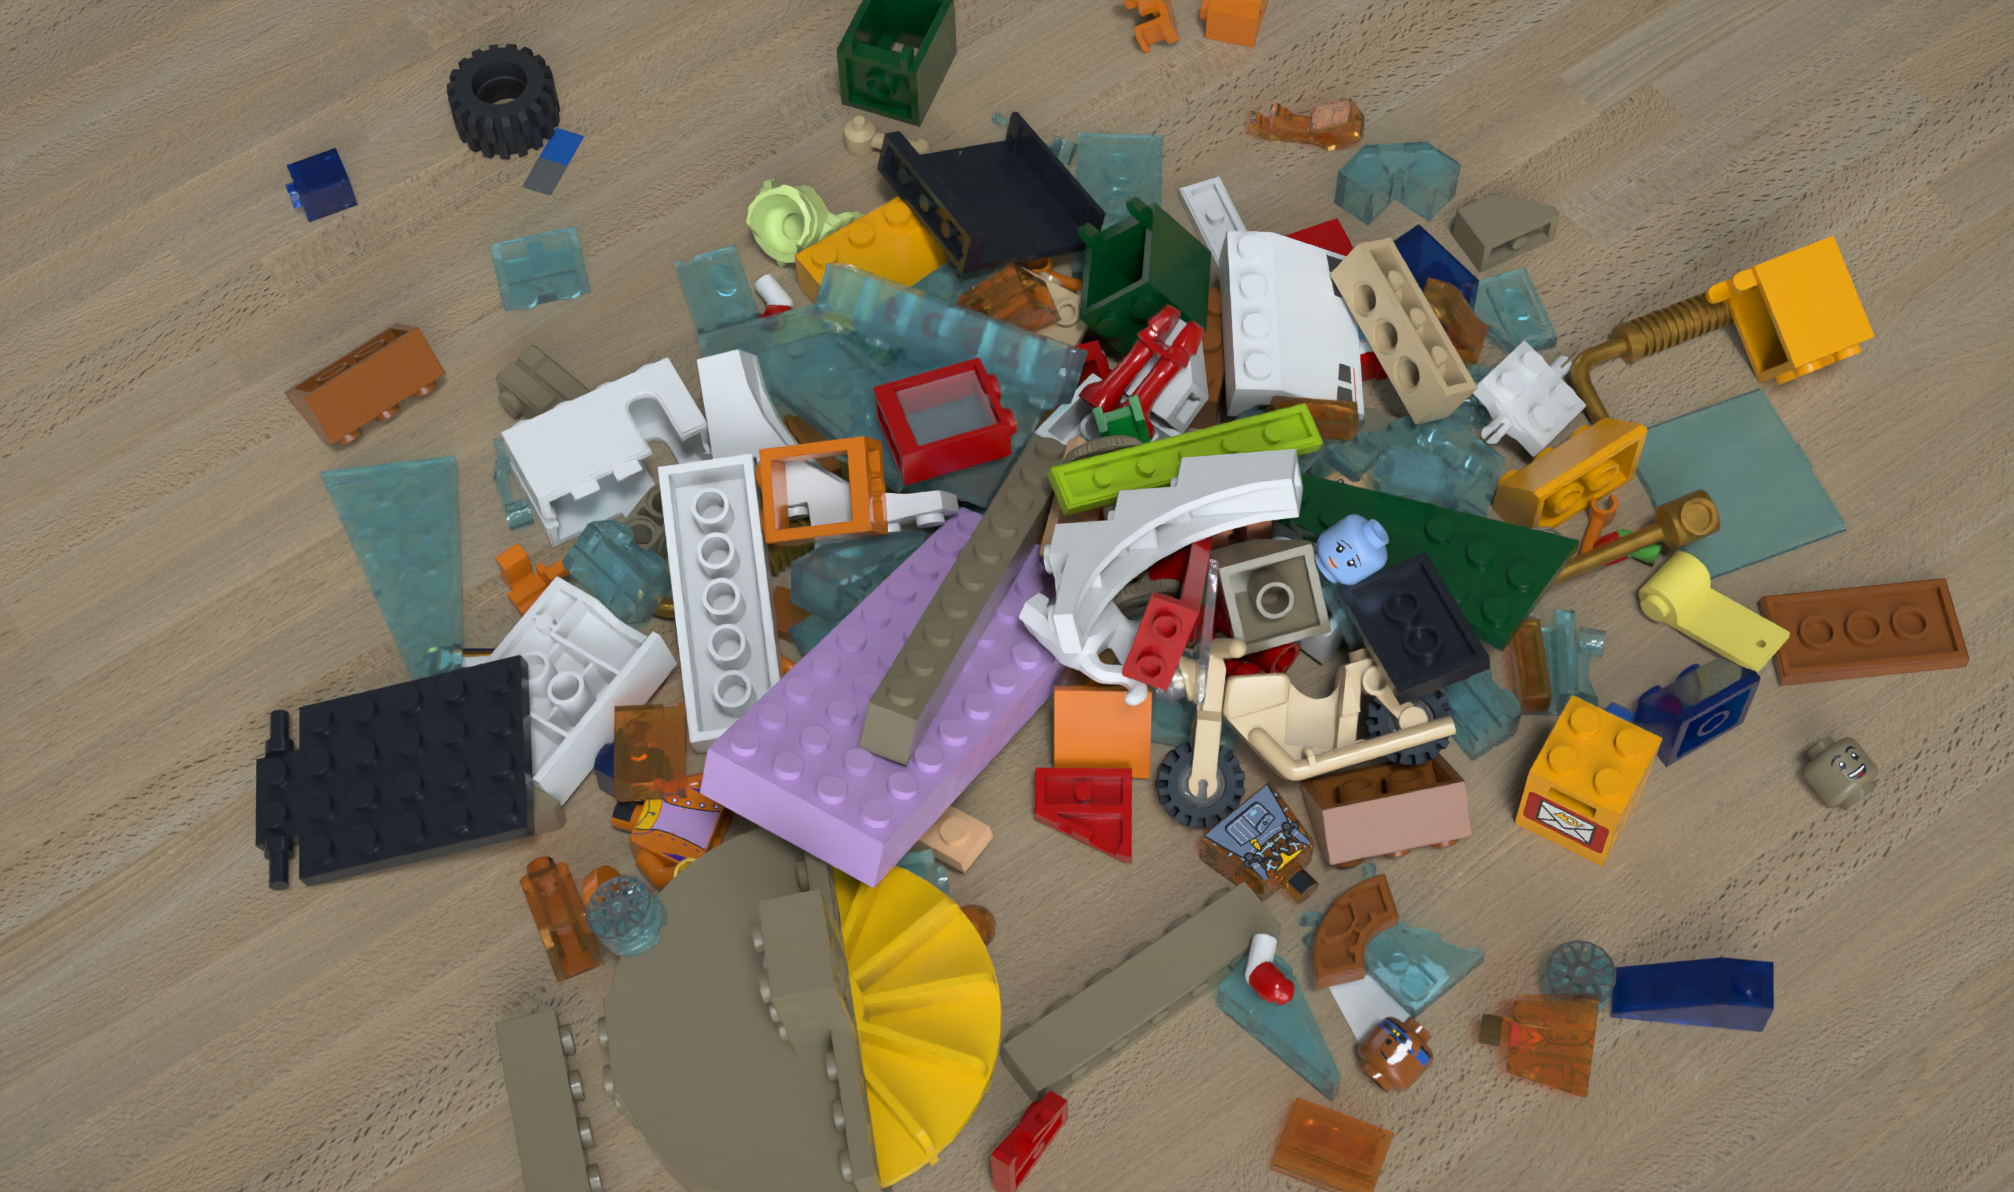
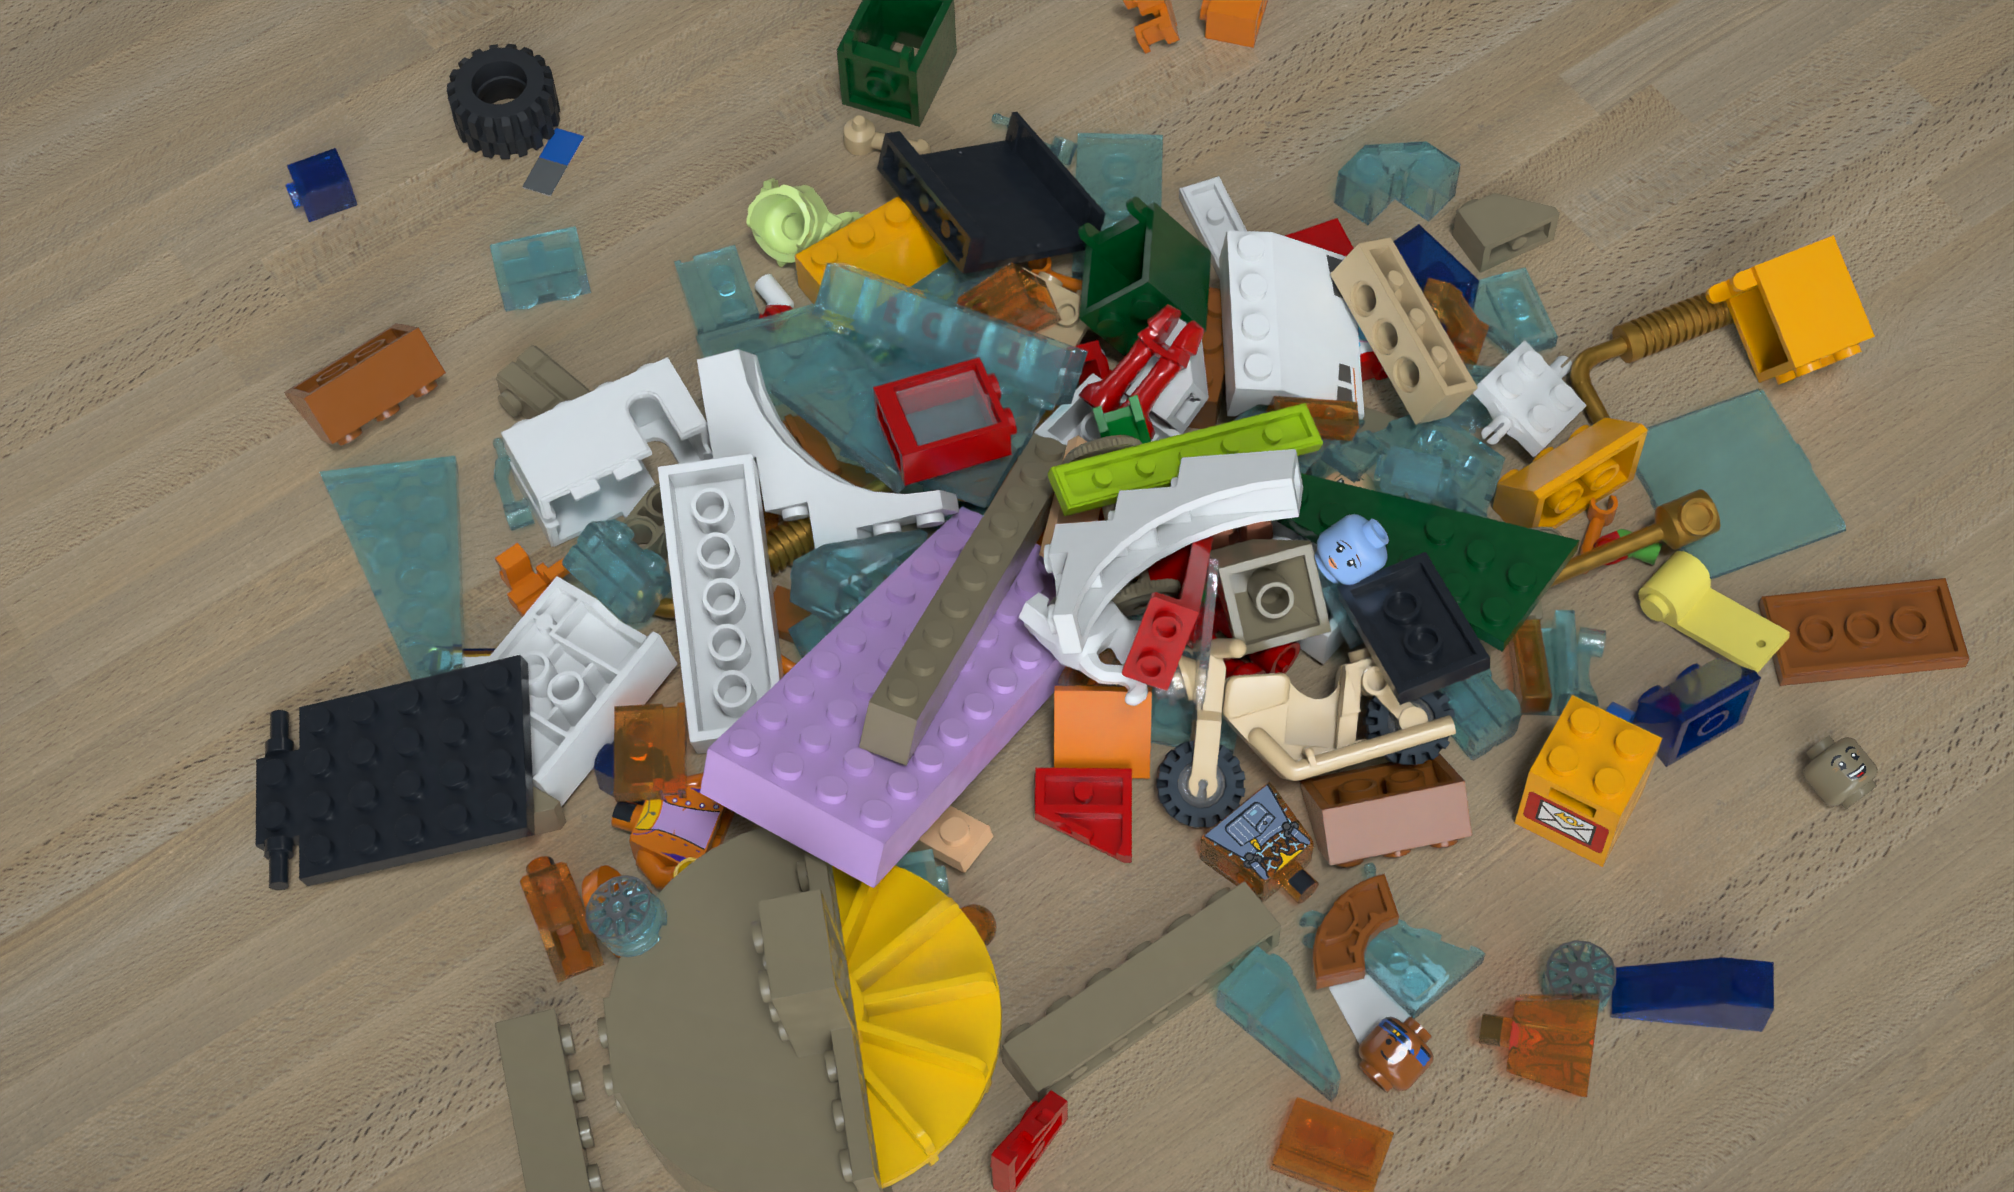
orange window [756,436,889,547] -> none
red arm [1245,933,1295,1005] -> none
clear orange piece [1248,98,1365,151] -> none

